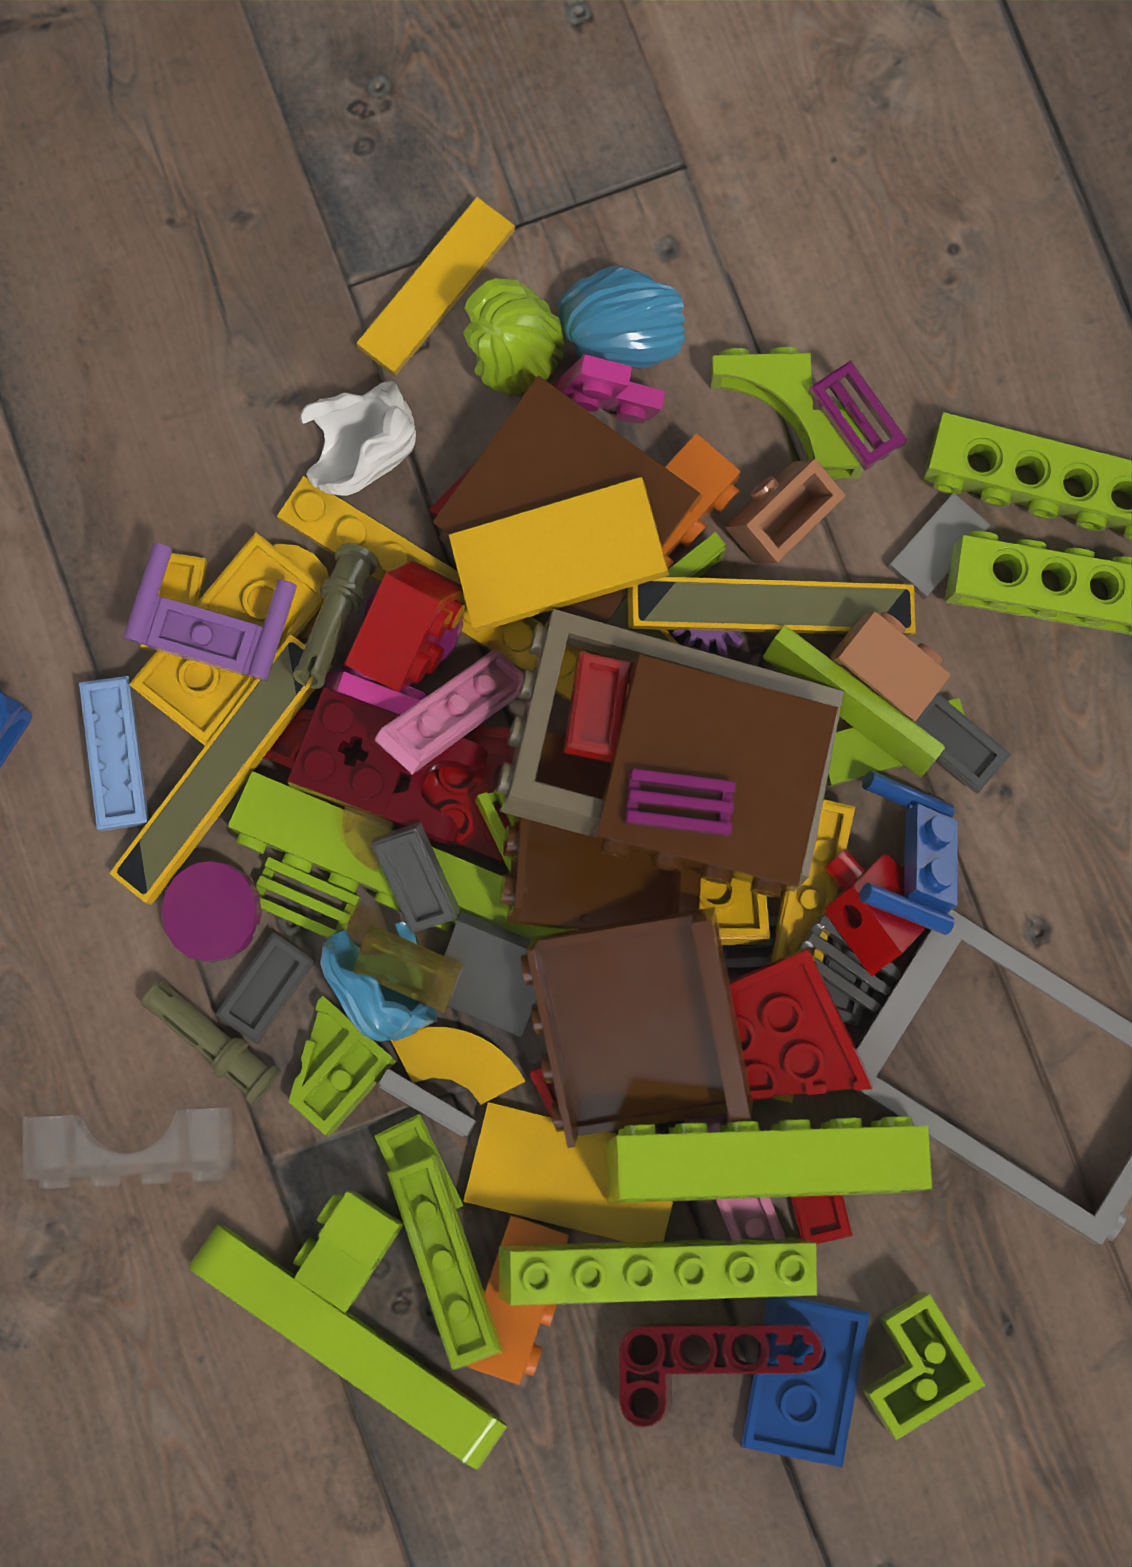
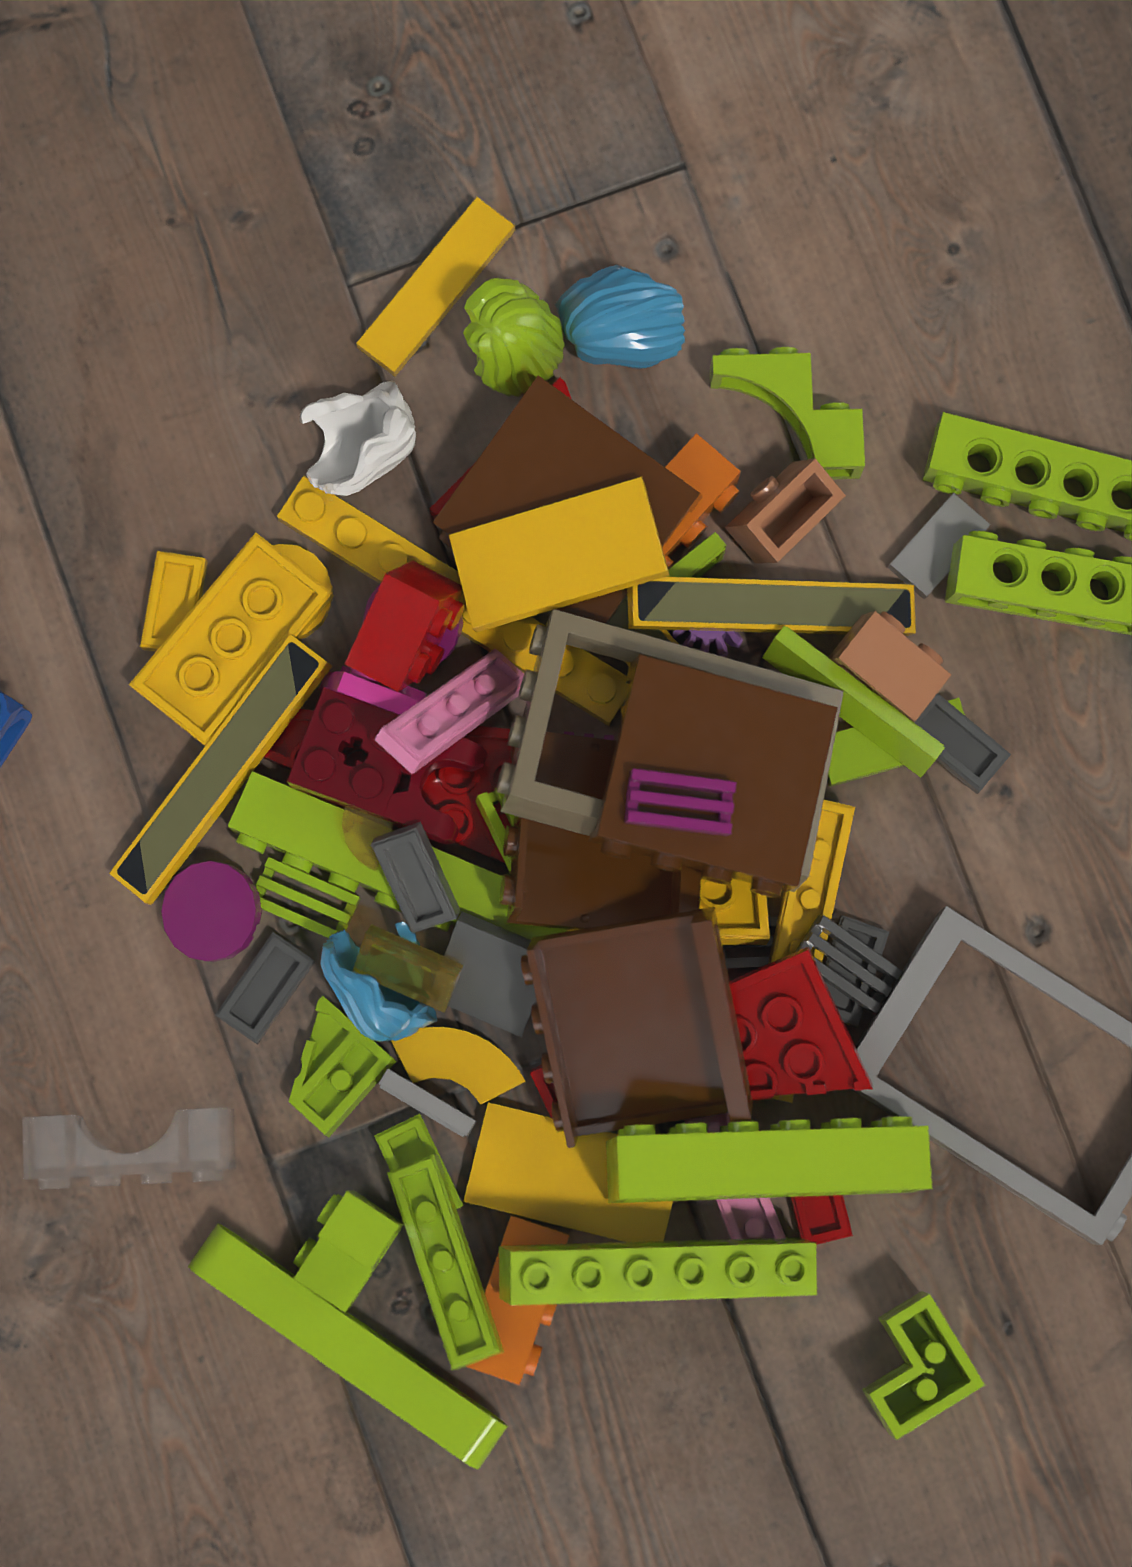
light blue plate [79,676,149,831] -> none
medium lavender plate [123,543,297,681] -> none
olive pin [141,979,281,1106] -> none
olive pin [293,543,379,689] -> none
dark pink plate [558,354,666,424] -> none
red tile [563,652,630,763] -> none
dark red beam [619,1323,825,1428] -> none
blue tile [740,1296,870,1468] -> none
magenta tile [808,360,908,471] -> none
red torso [822,848,926,976] -> none
blue plate [859,771,958,935] -> none

